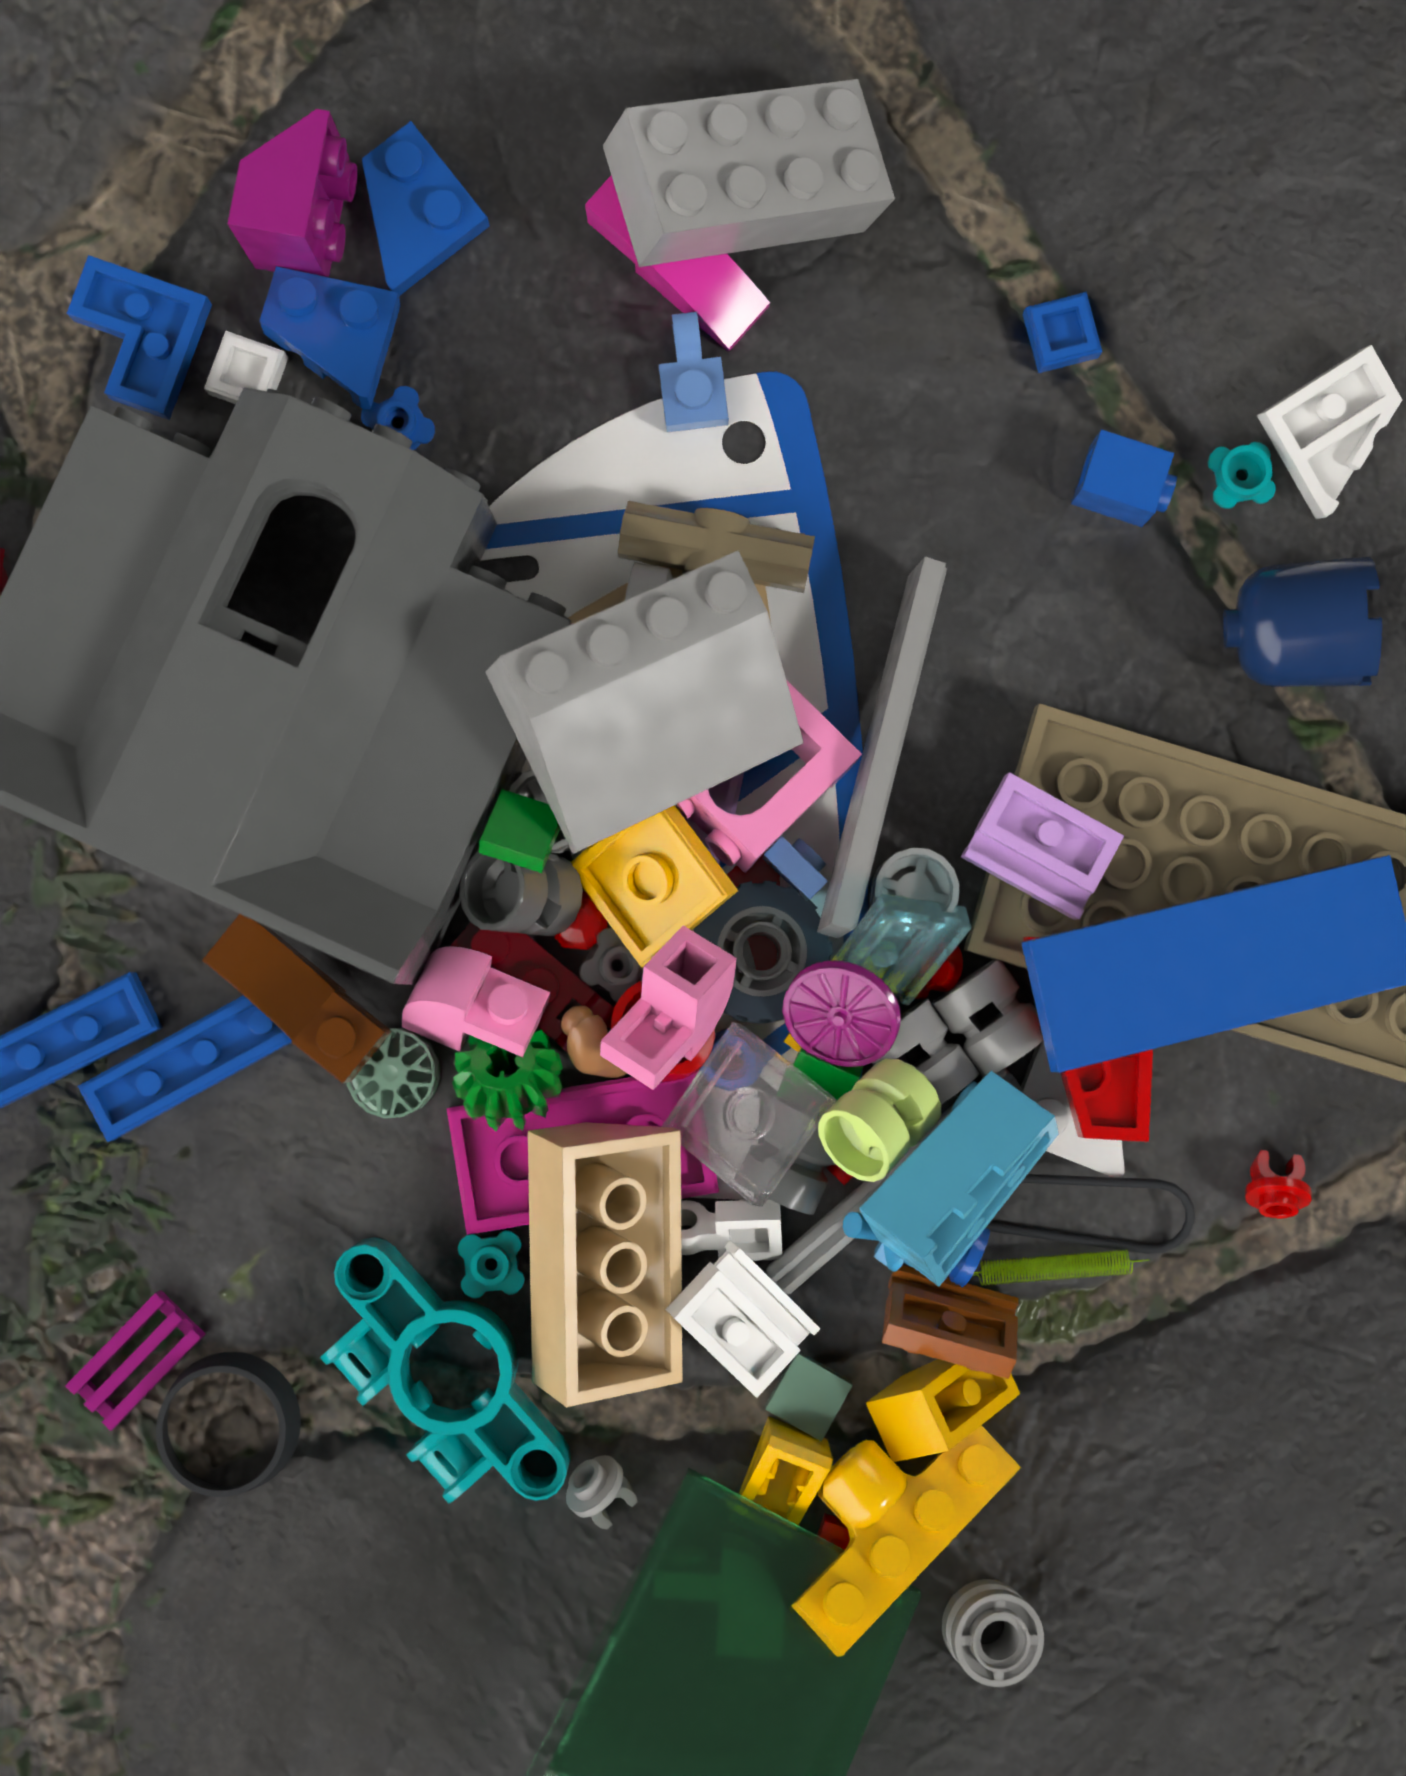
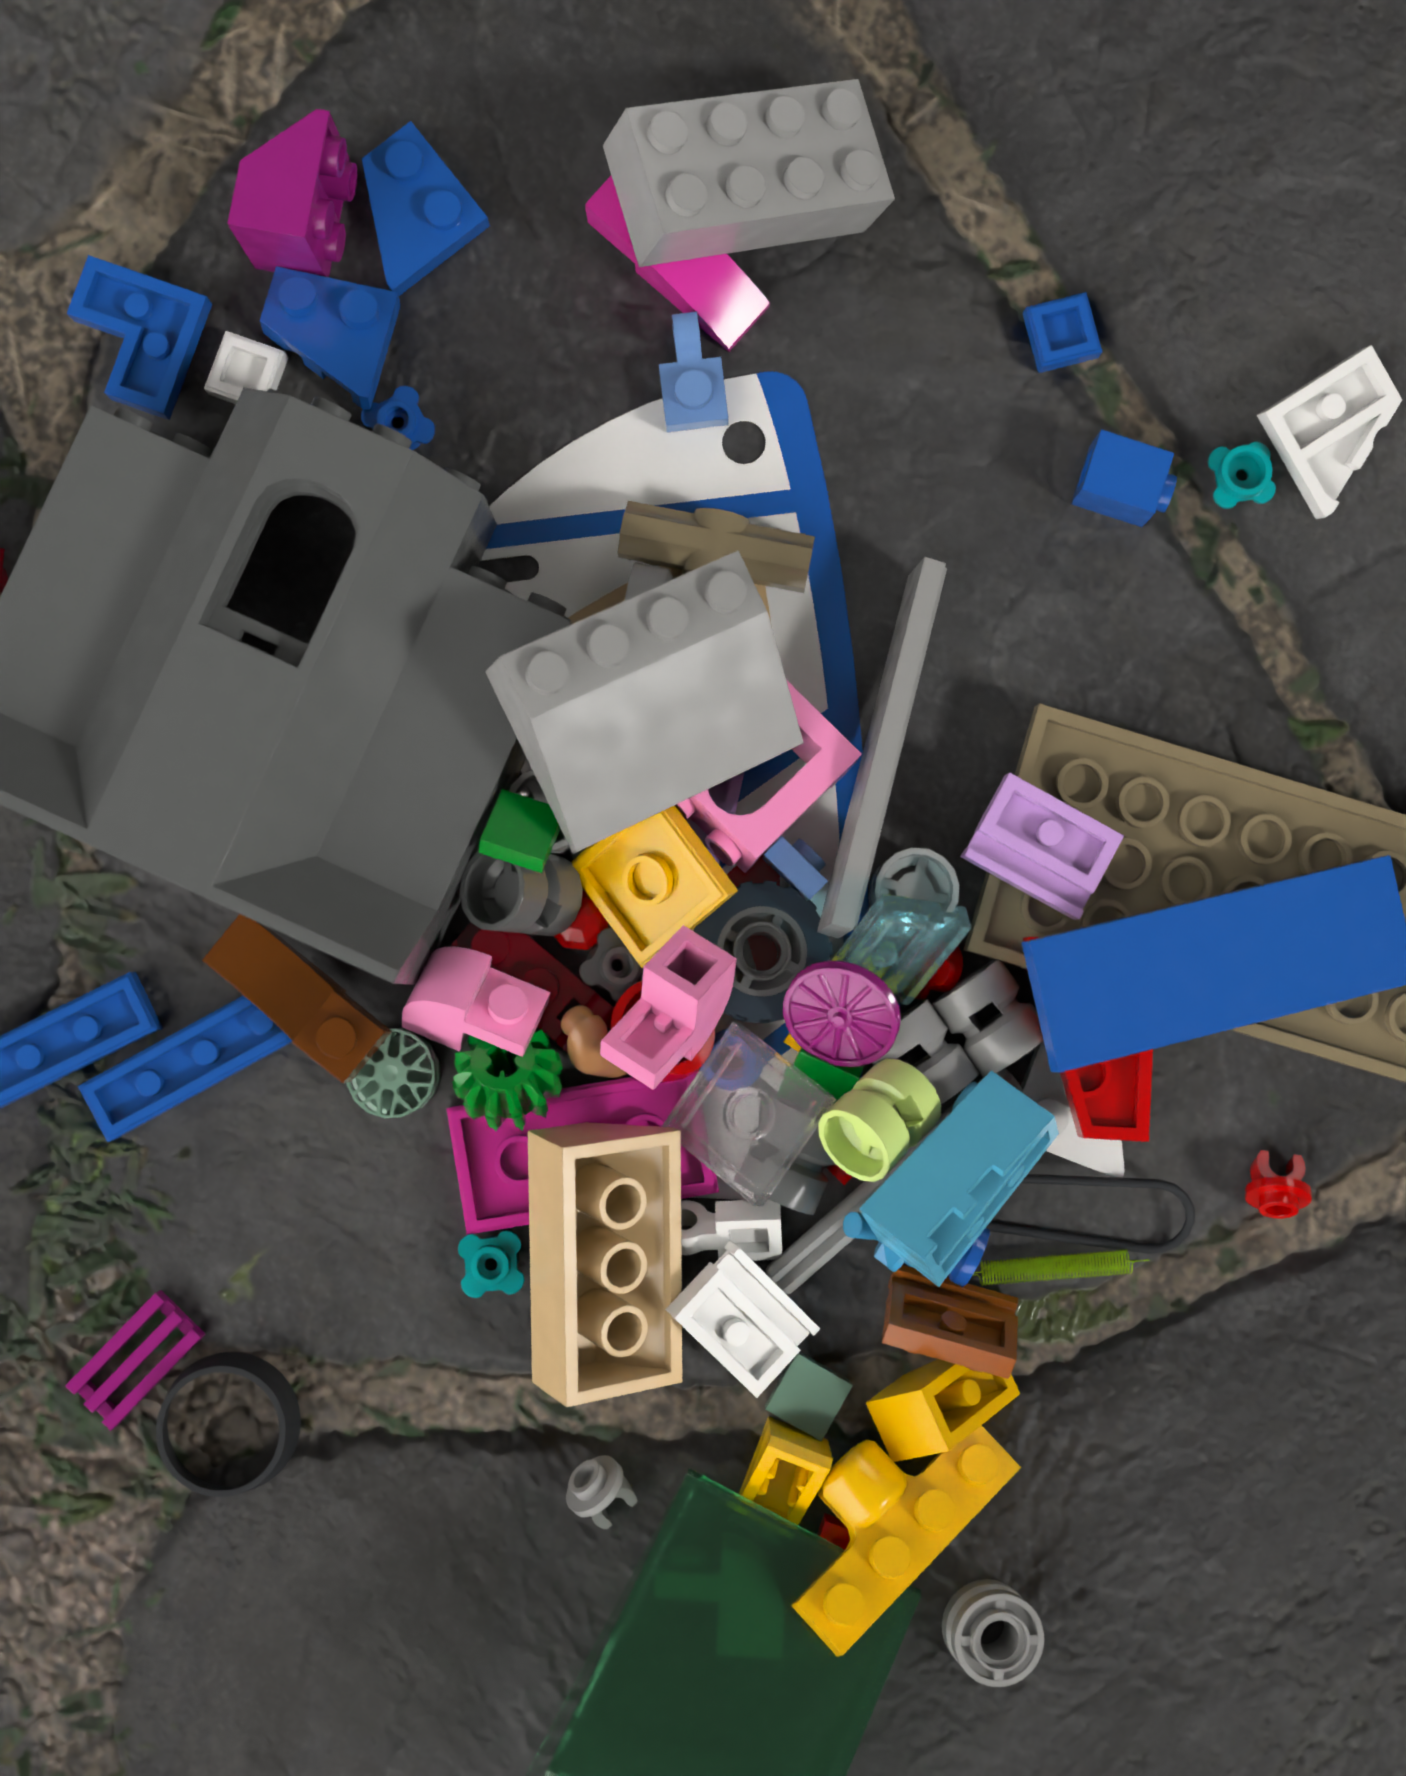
teal piece [320,1237,571,1504] -> none
dark blue cylinder [1223,557,1382,687] -> none

